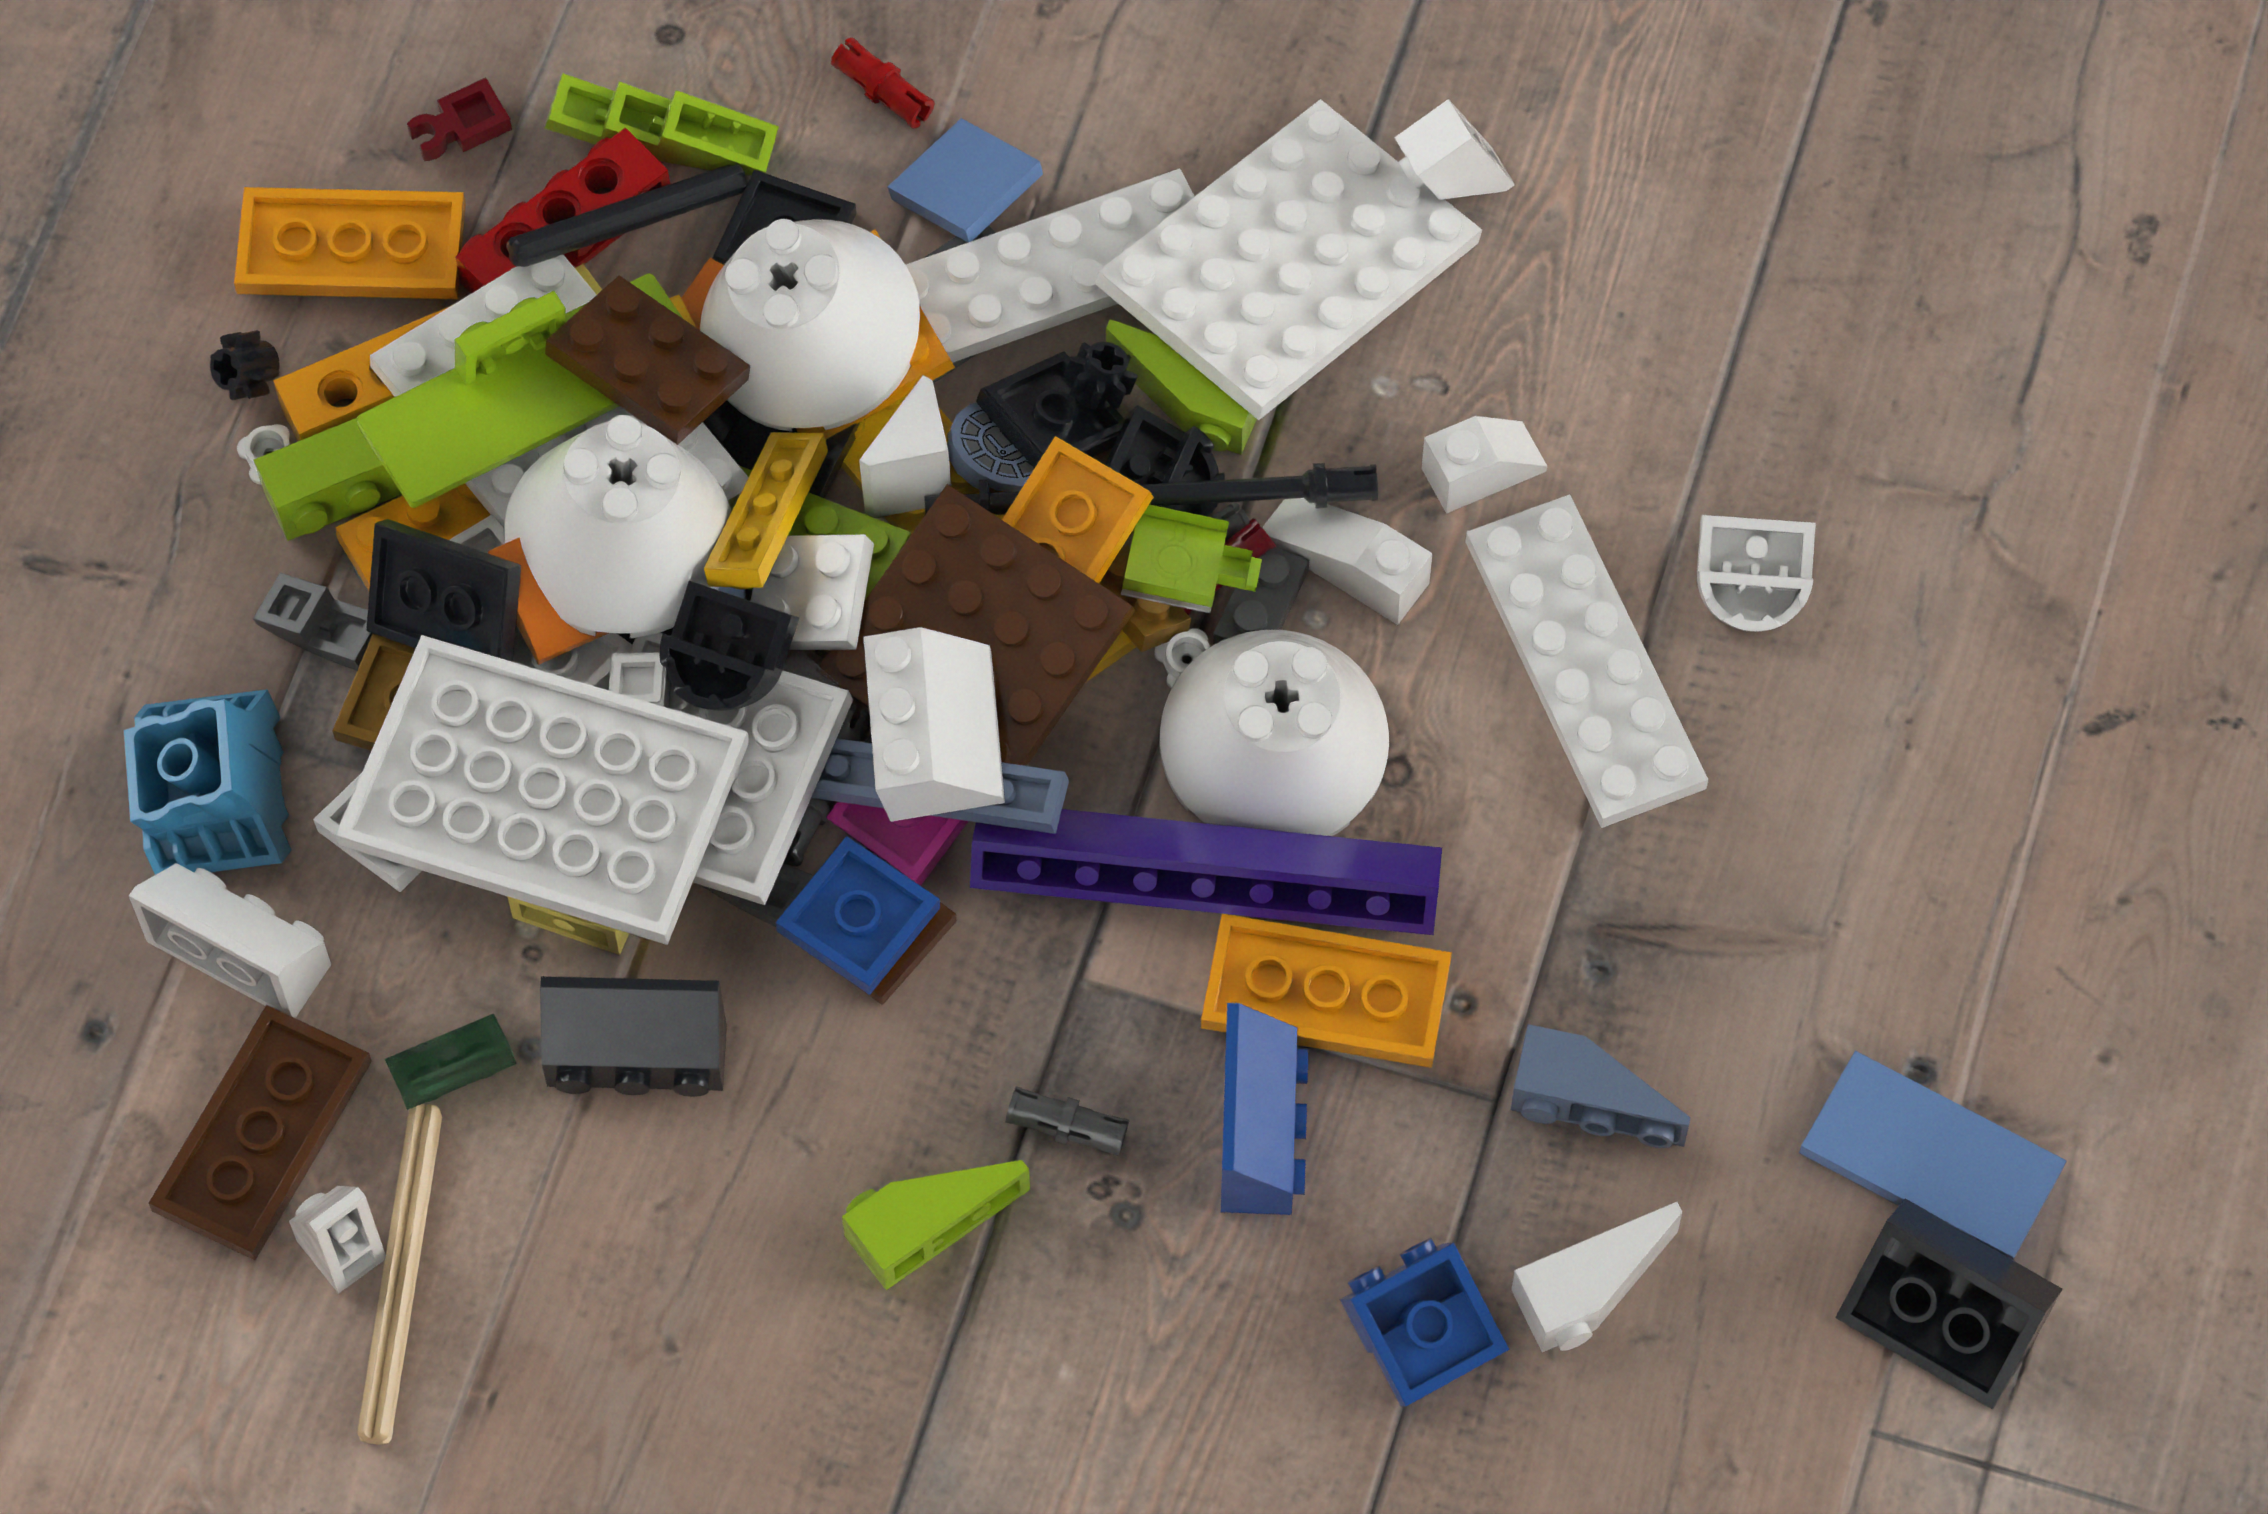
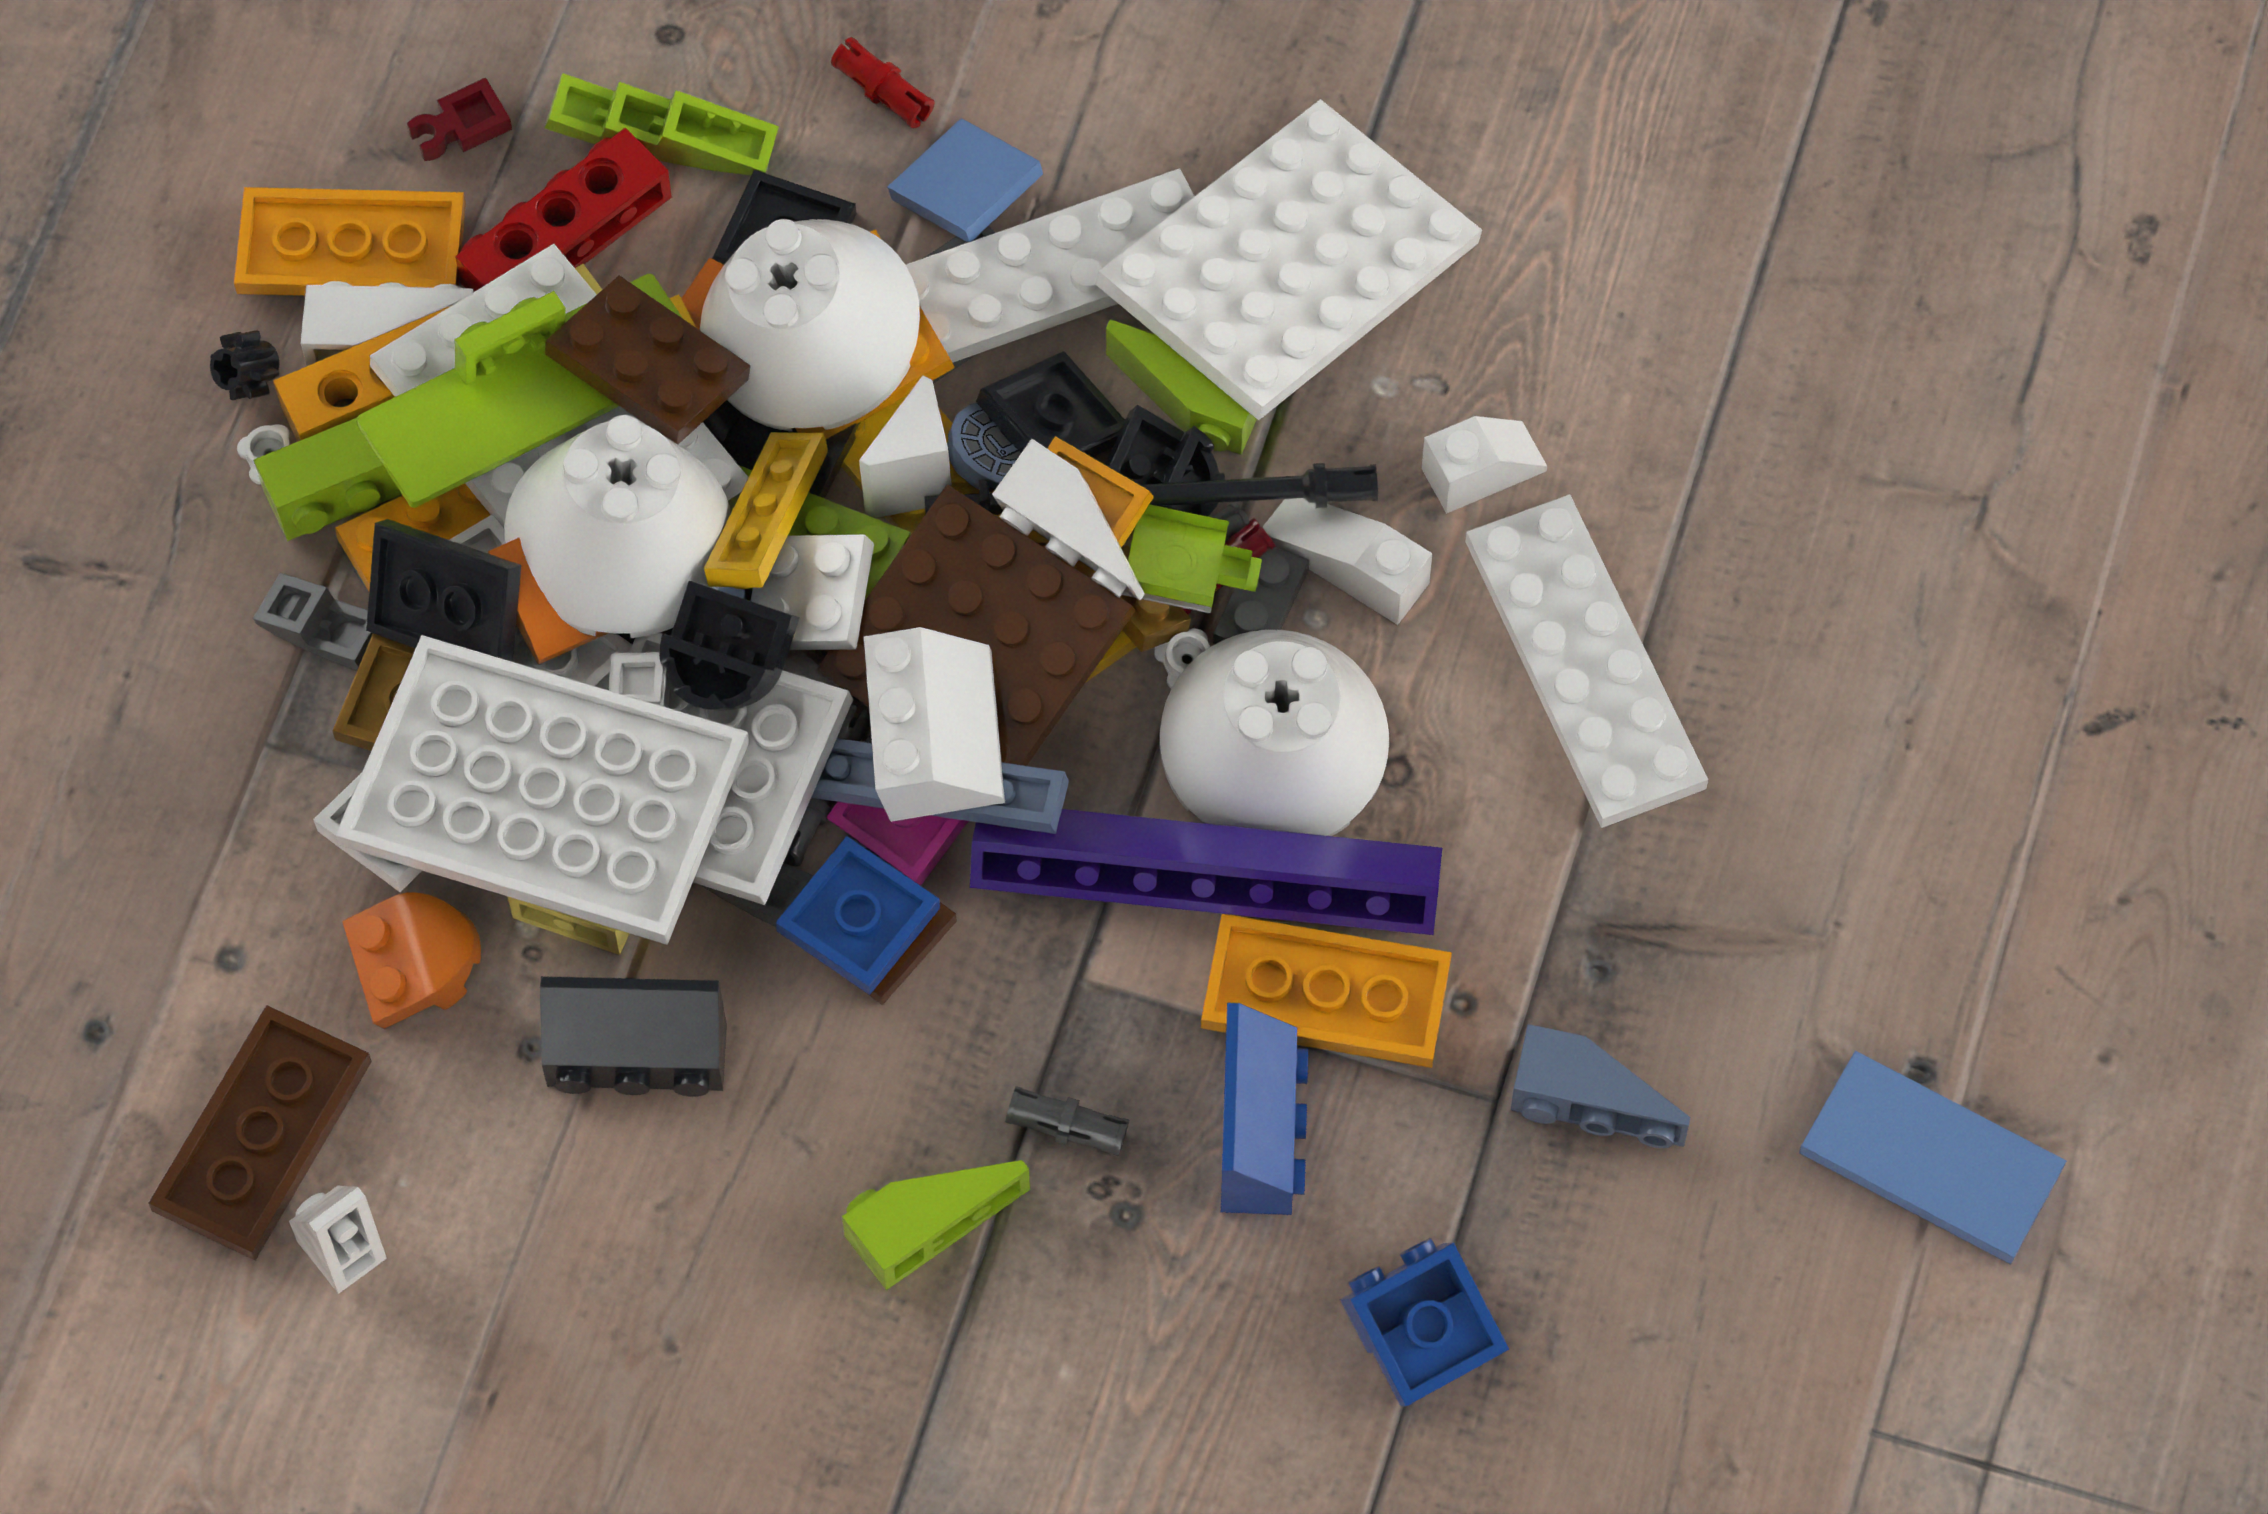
dark azure slope [124,689,292,875] -> none
white slope [129,863,331,1018] -> none
tan axle [357,1103,442,1445] -> none
clear green plate [385,1013,517,1110] -> none
black axle [506,164,747,267] -> none
black gear [1064,341,1138,410] -> none
white slope [1394,99,1515,200] -> none
white slope [1511,1202,1682,1352] -> none
white slope [1697,515,1816,632] -> none
black slope [1835,1198,2063,1409] -> none
none -> white slope [300,281,474,366]
none -> orange slope [342,892,481,1029]
none -> white slope [992,439,1145,601]

